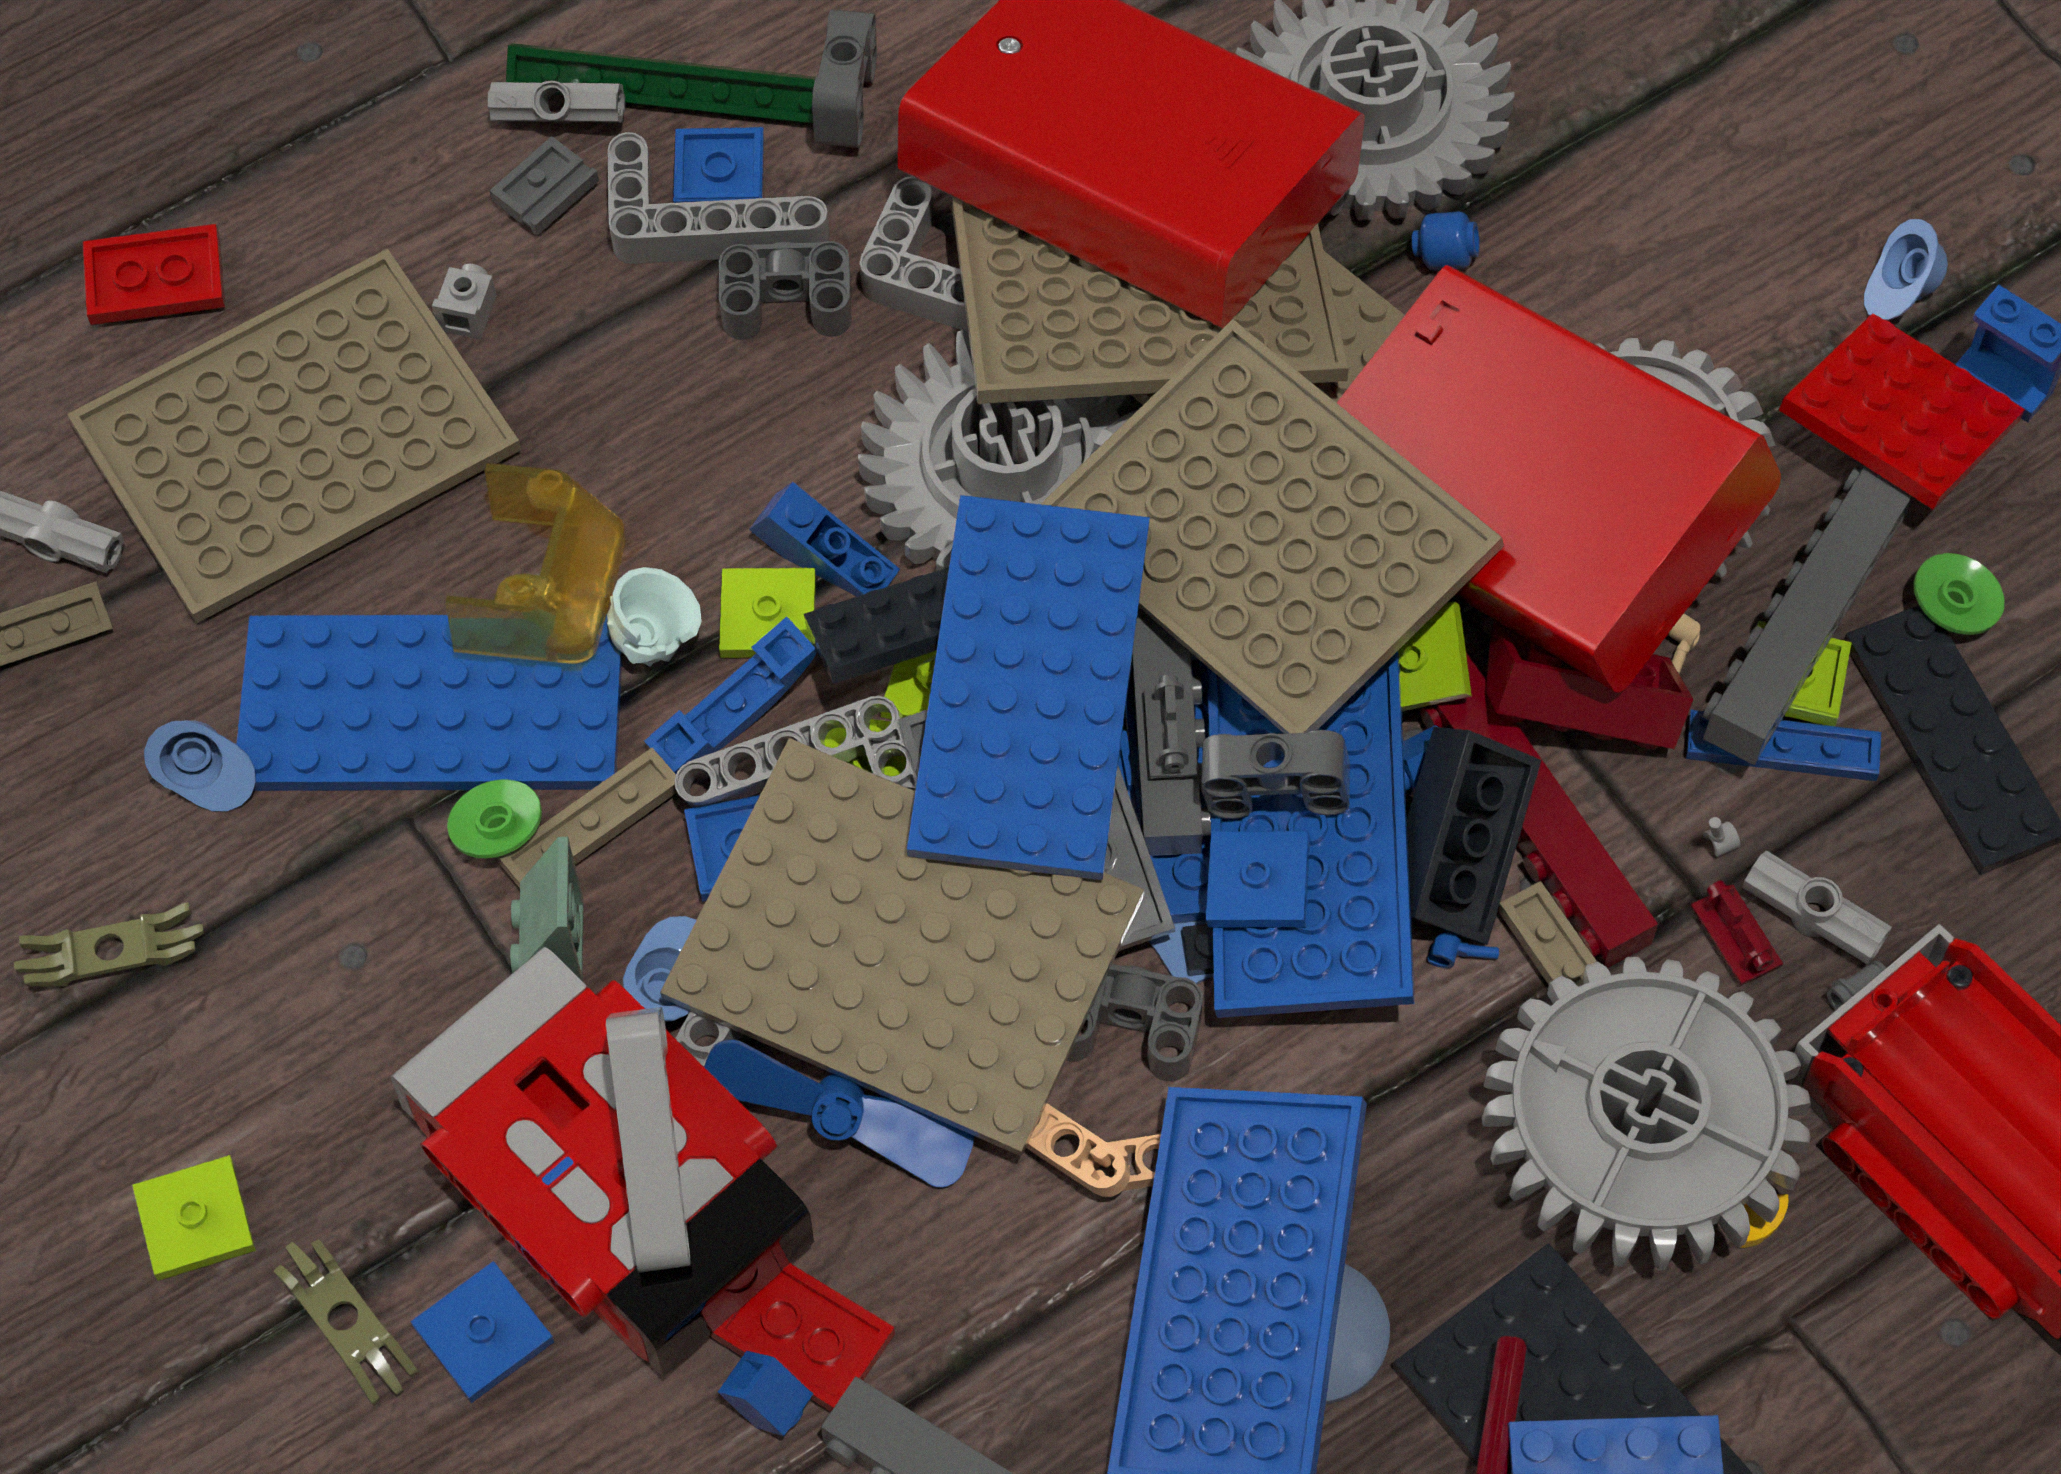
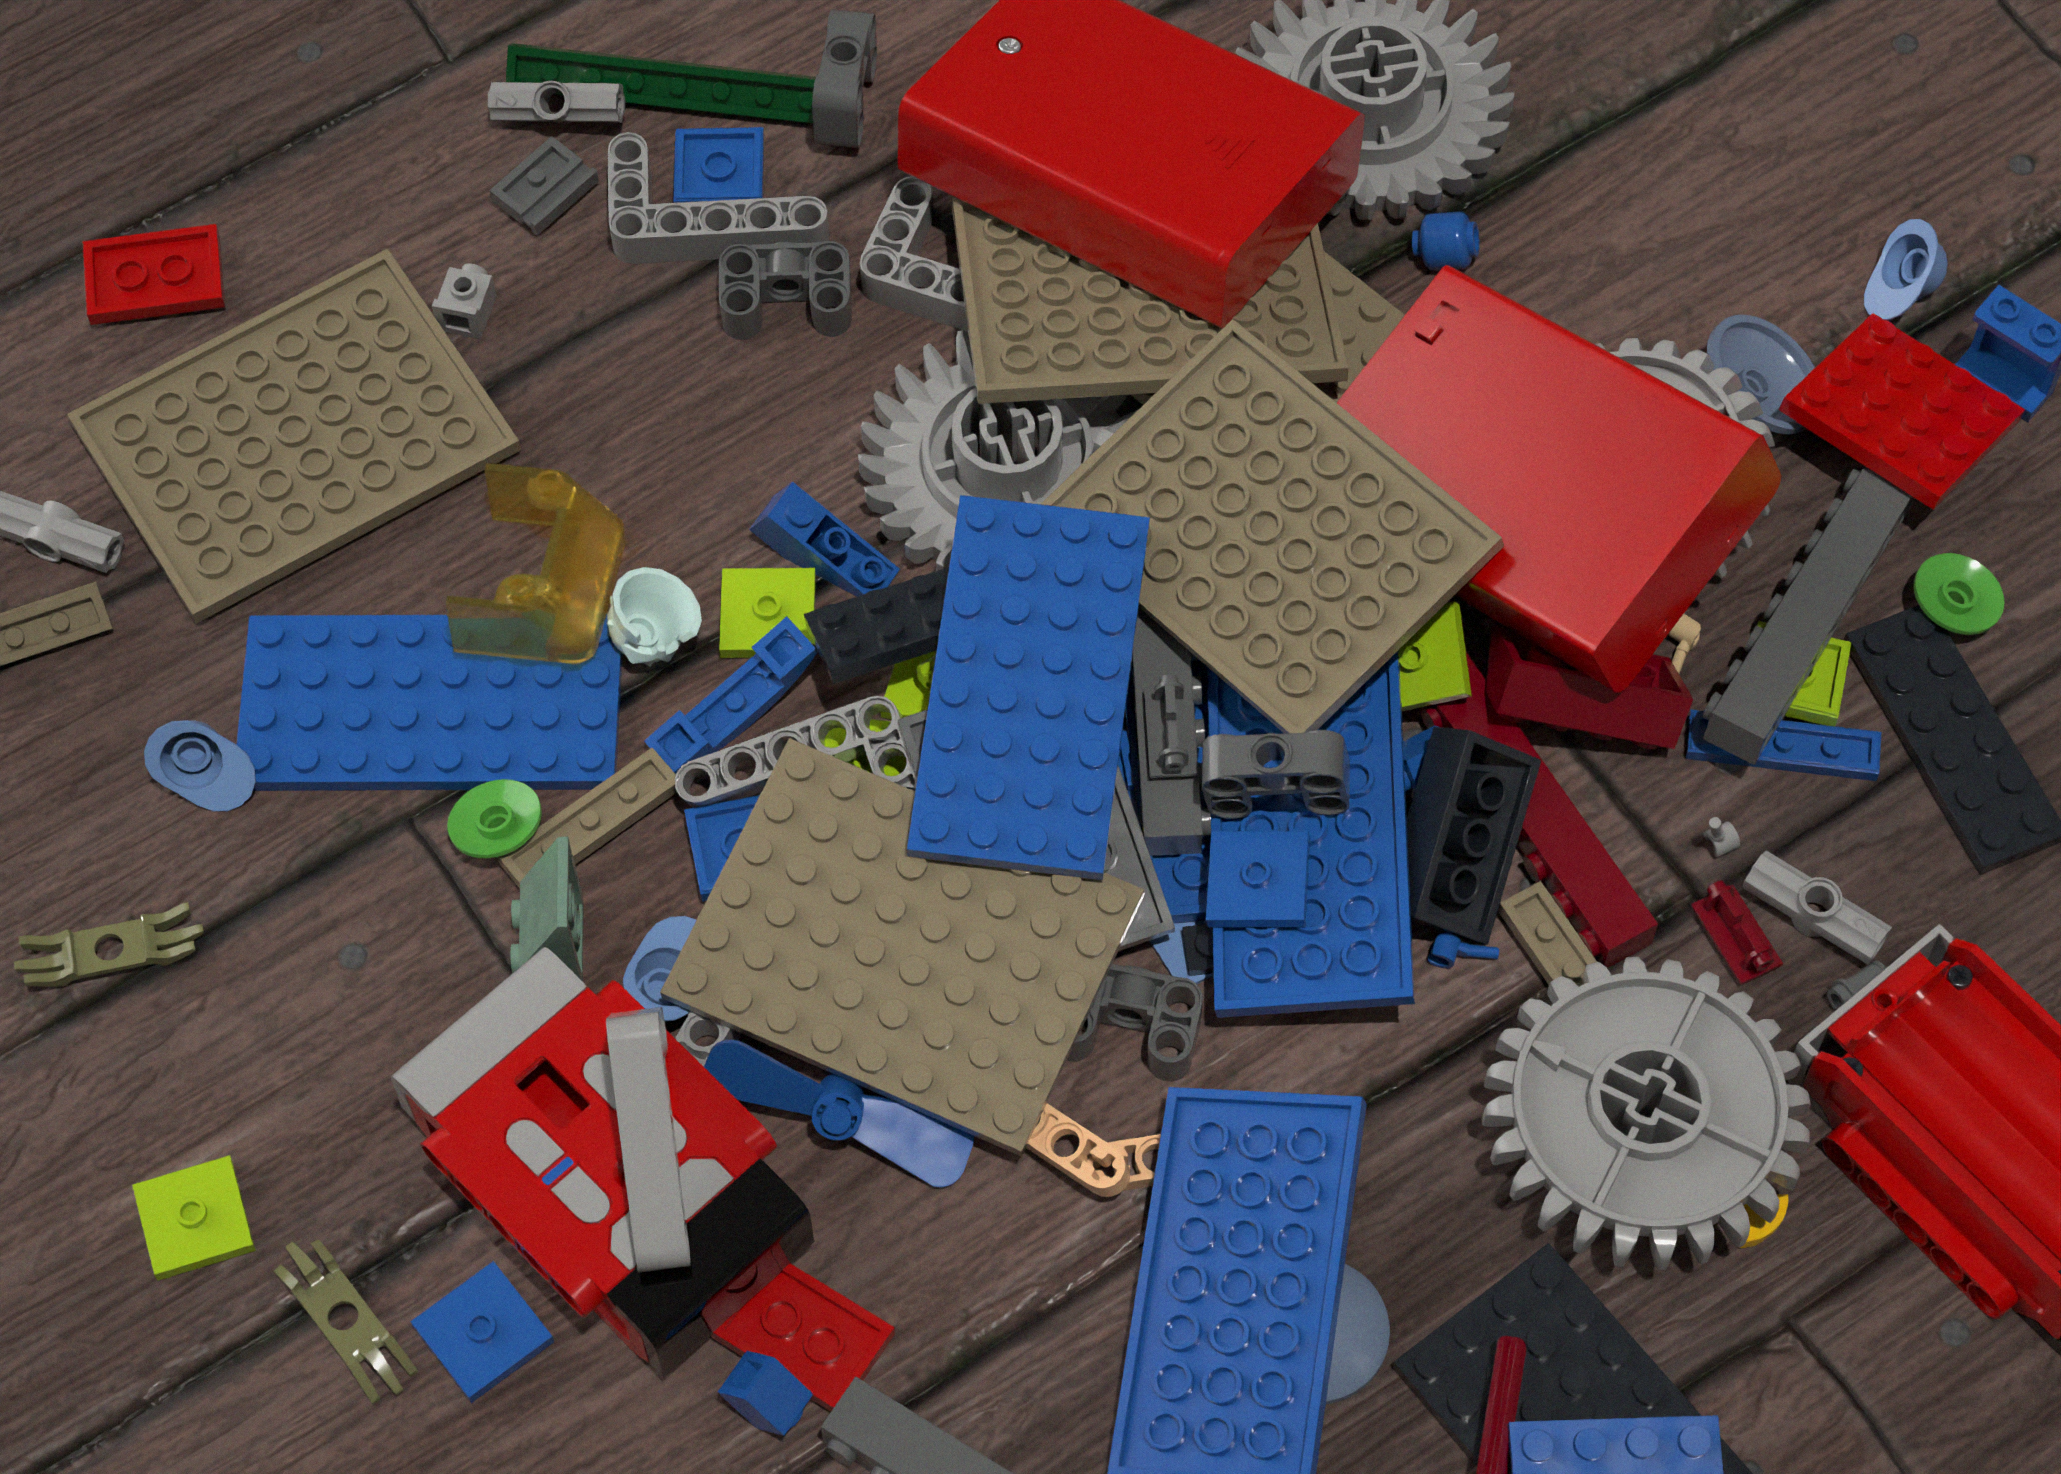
none -> sand blue dish [1707,315,1815,434]

